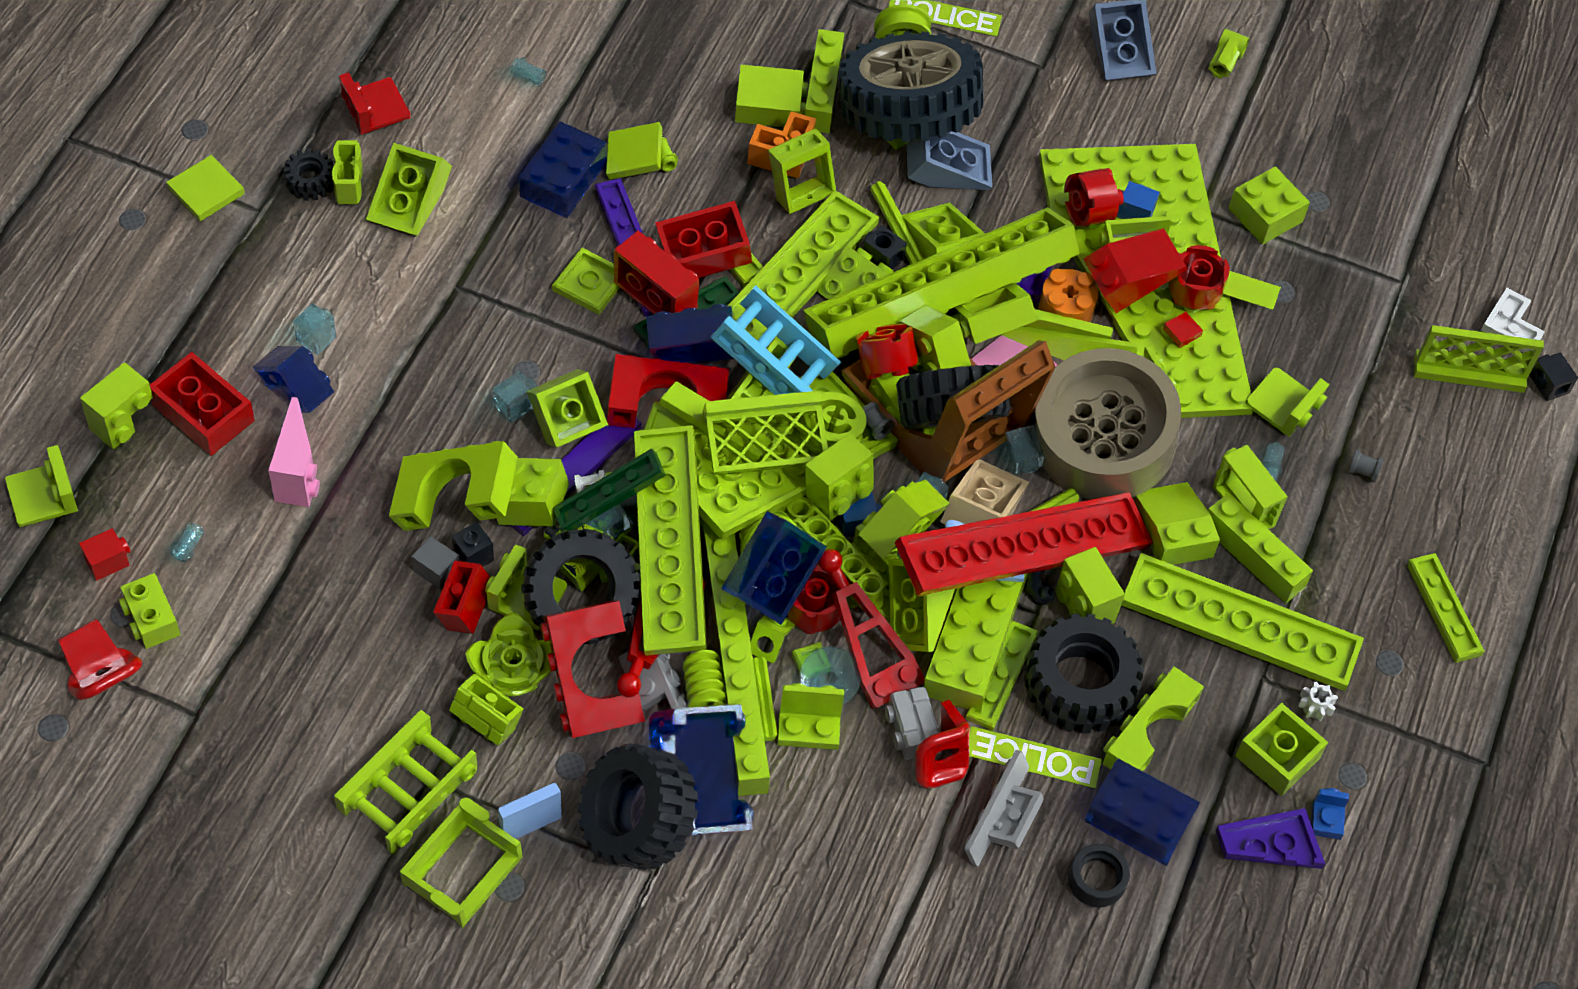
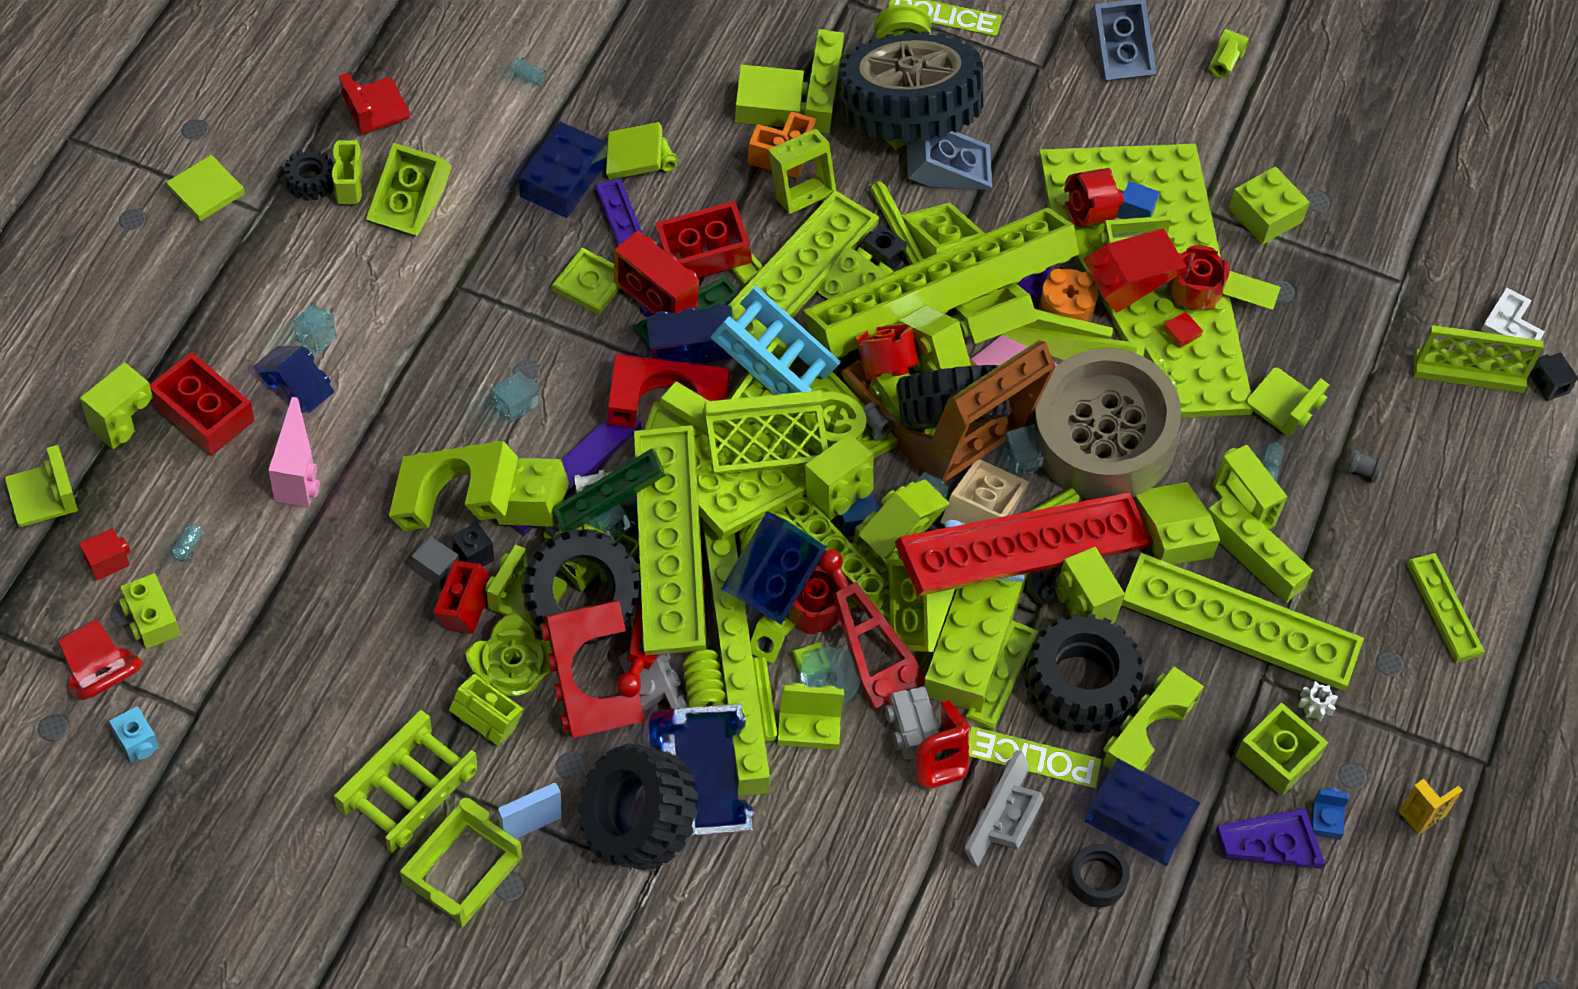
lime brick [526,369,608,448] -> none
none -> medium azure brick [109,706,159,763]
none -> yellow panel [1399,779,1463,835]

